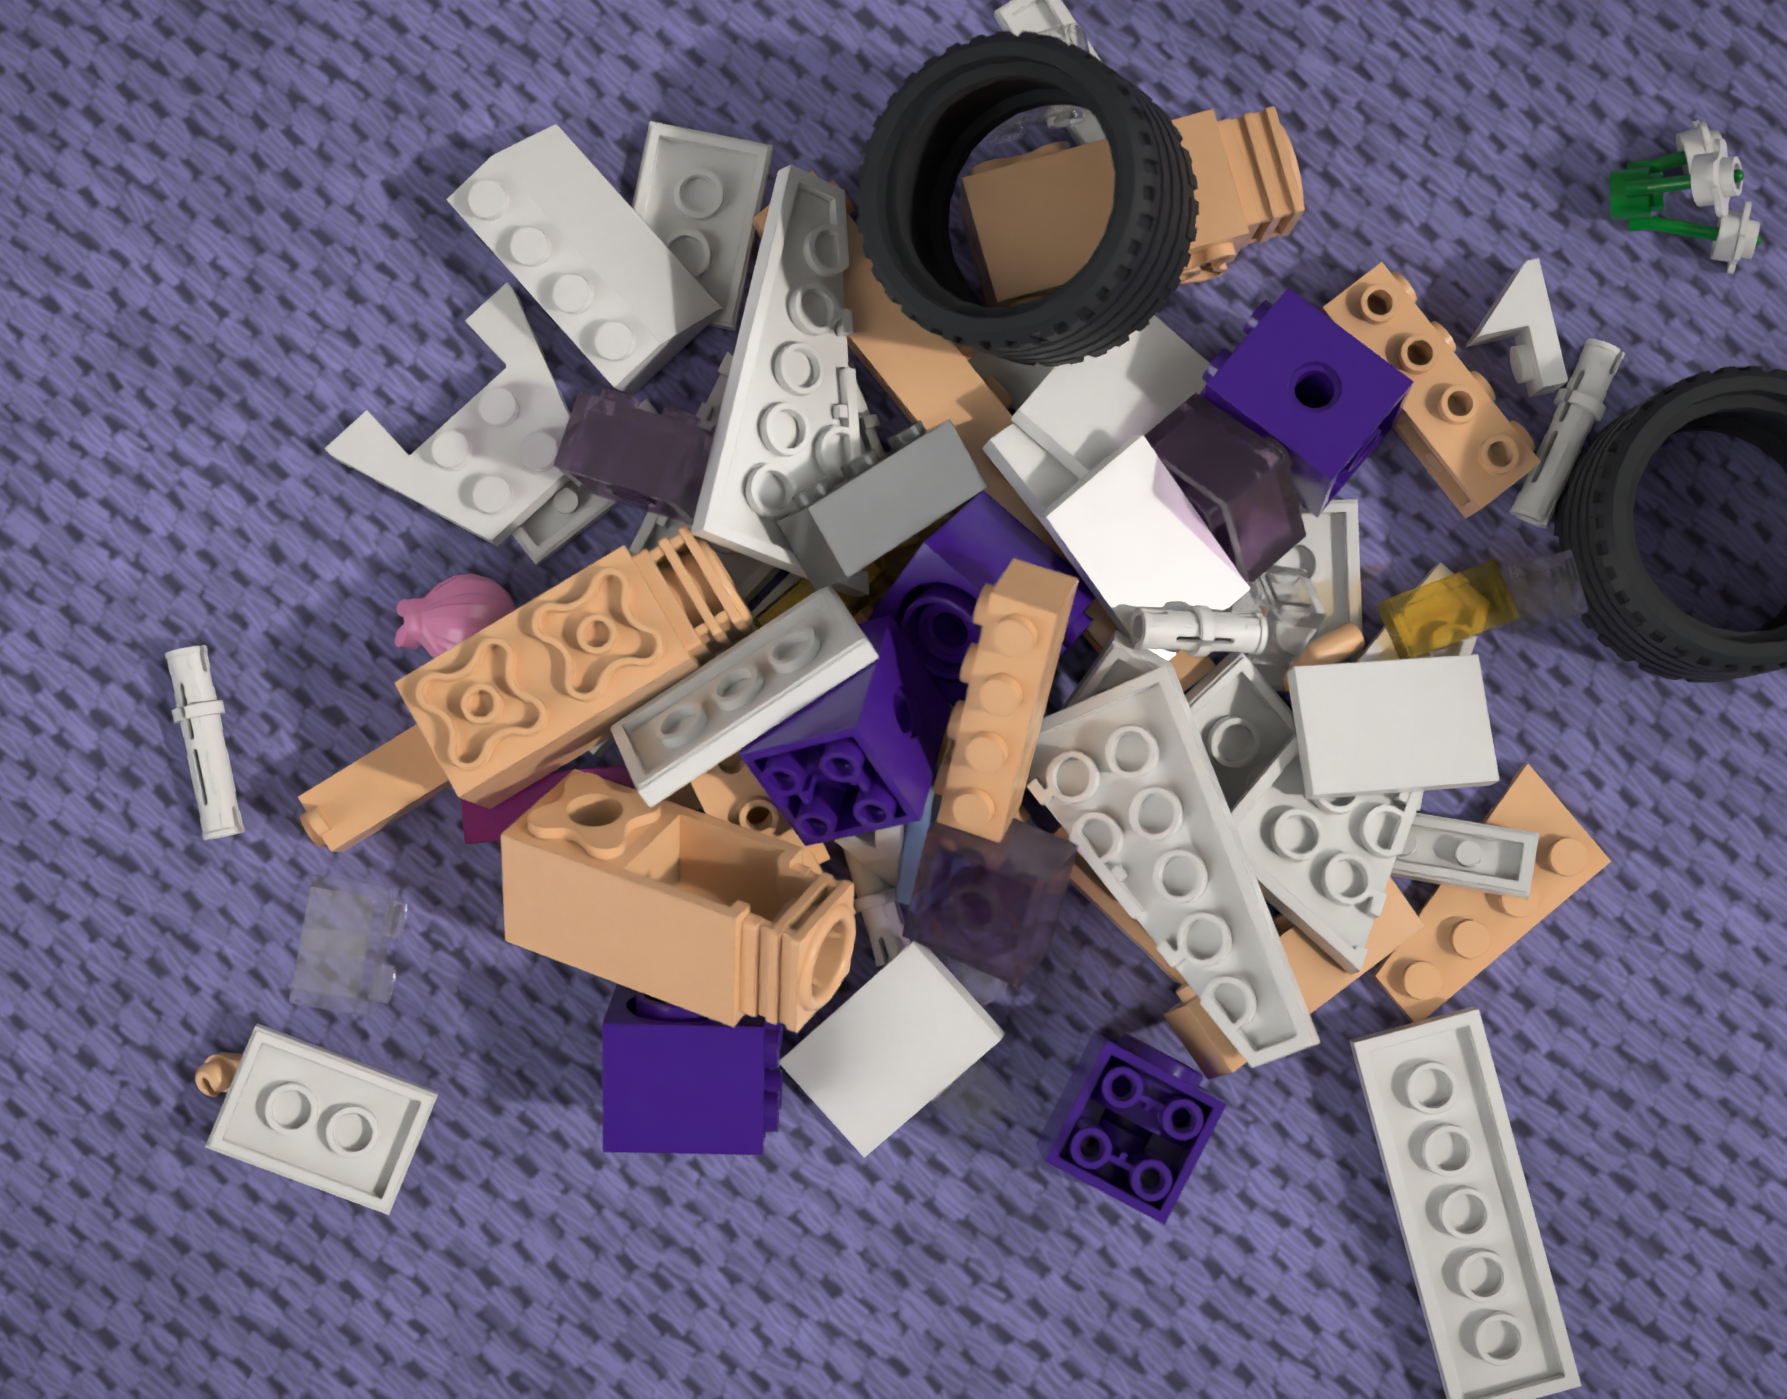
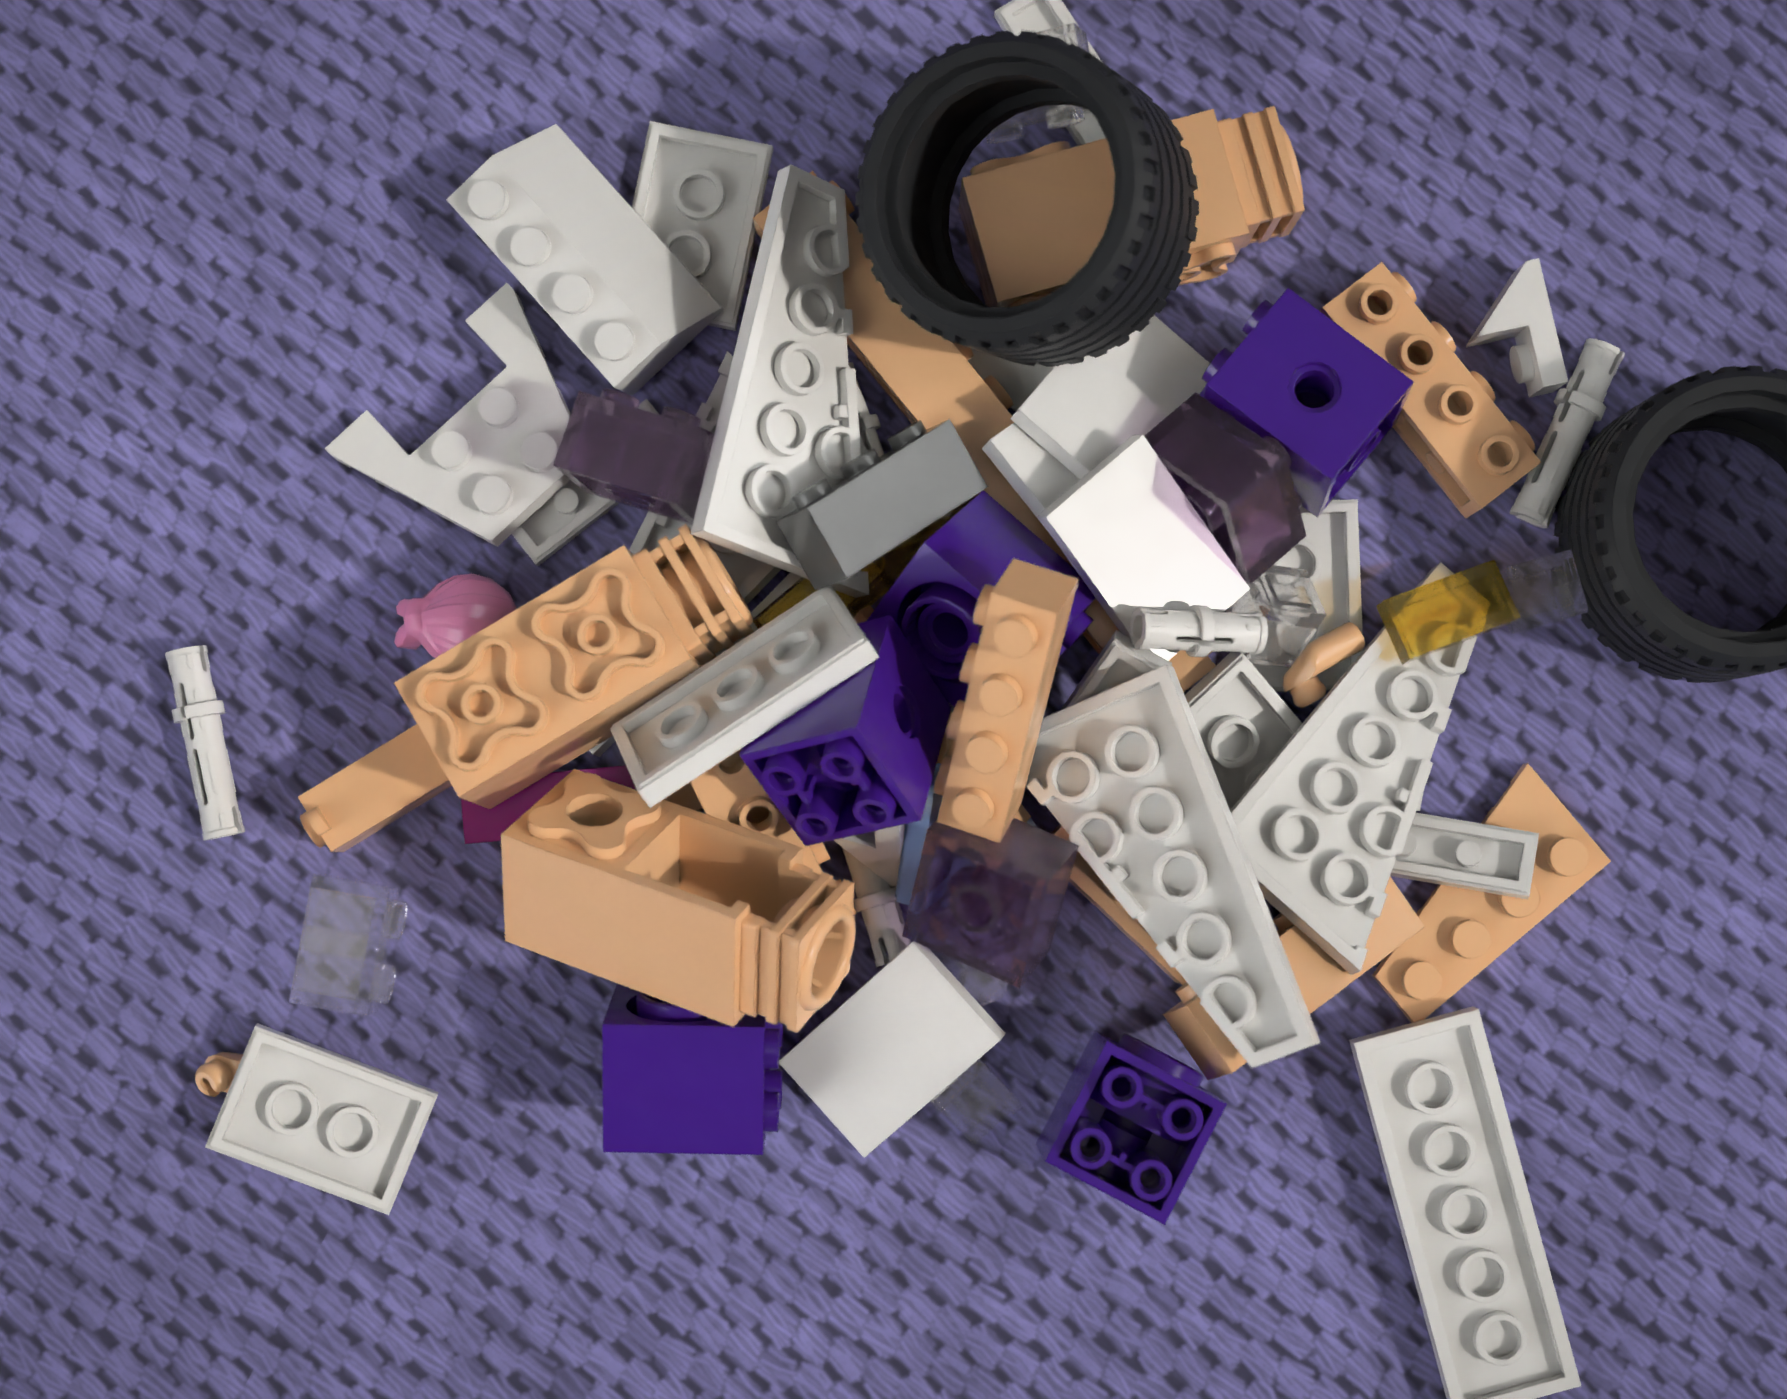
white tile [1287,654,1500,800] -> none
plant [1610,120,1762,274] -> none

